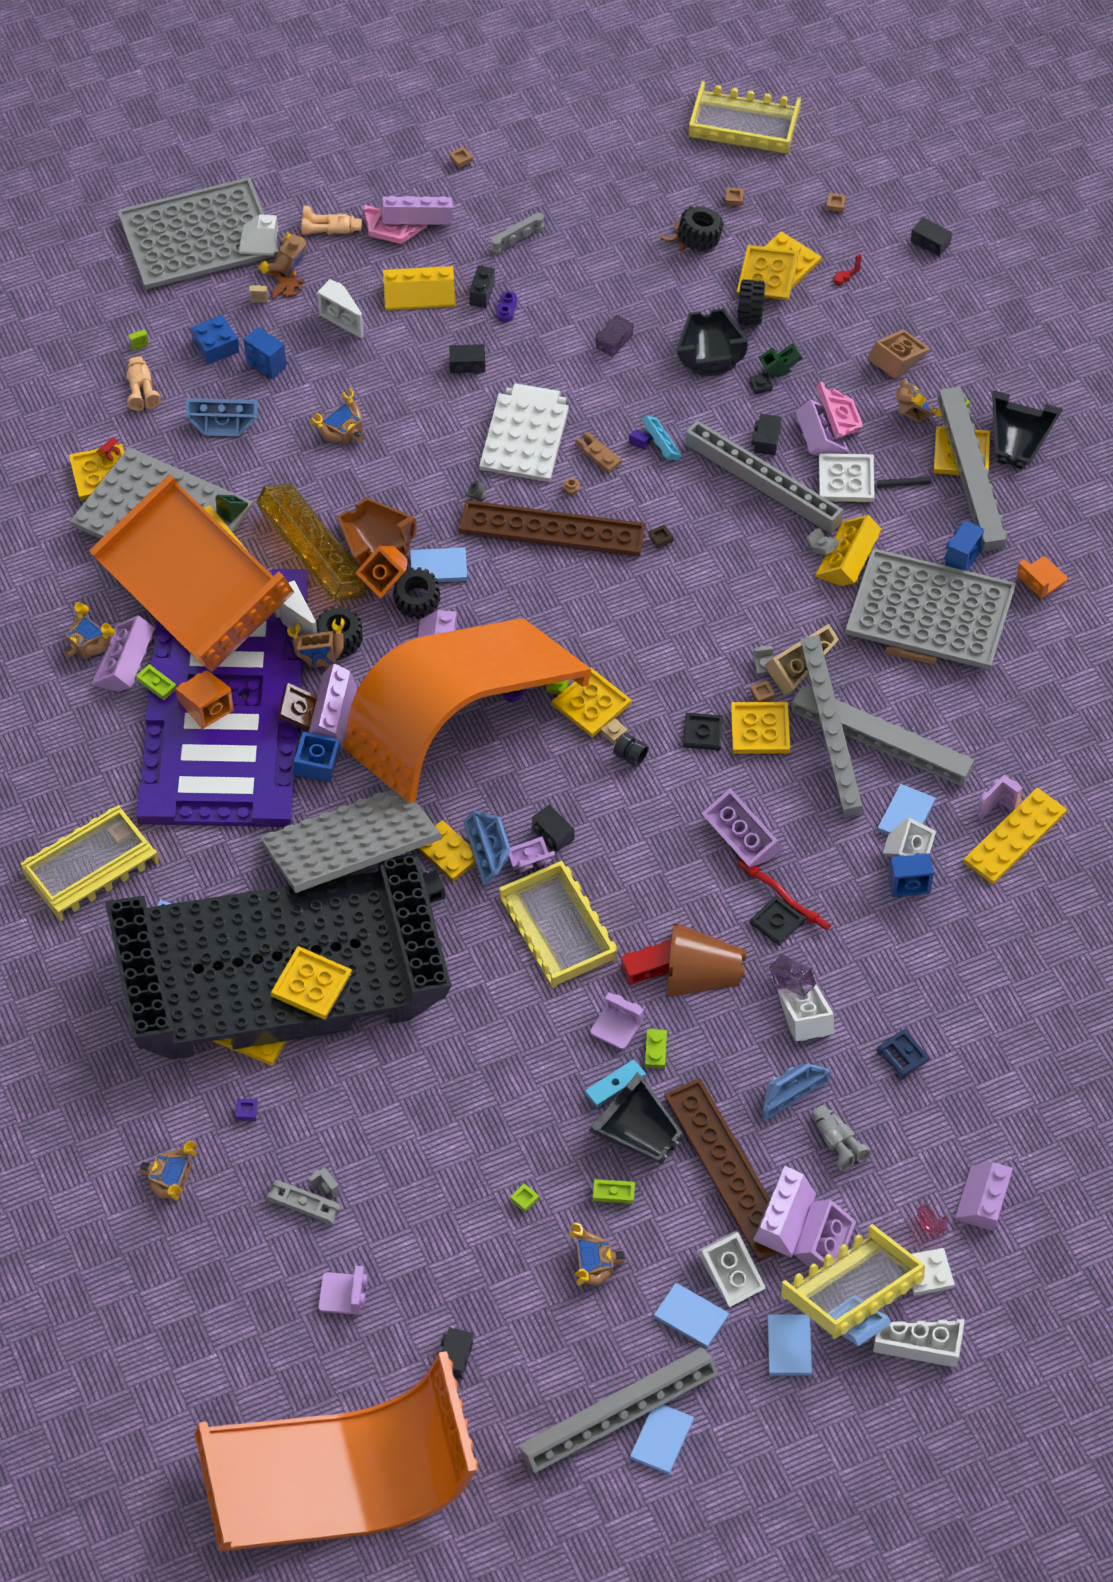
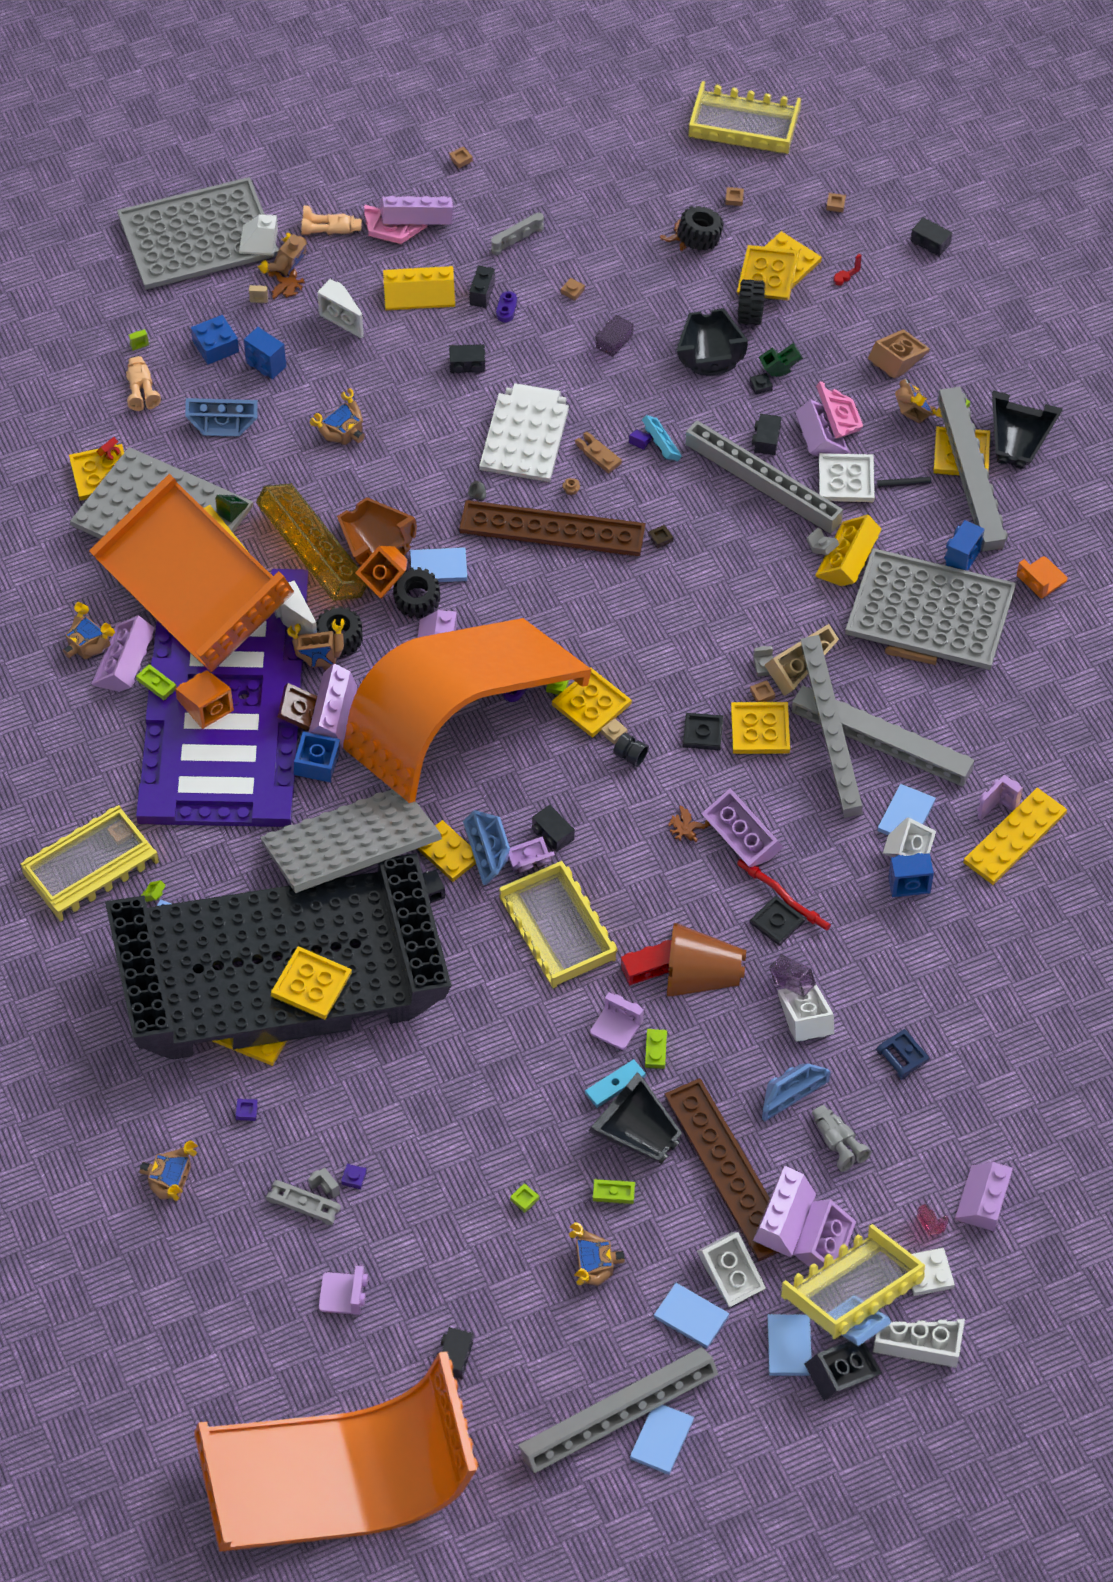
none -> lime plate [141,880,166,902]
none -> dark purple plate [341,1164,367,1189]
none -> medium nougat plate [561,278,585,301]
none -> dark orange piece [668,805,711,842]
none -> black slope [804,1341,882,1401]

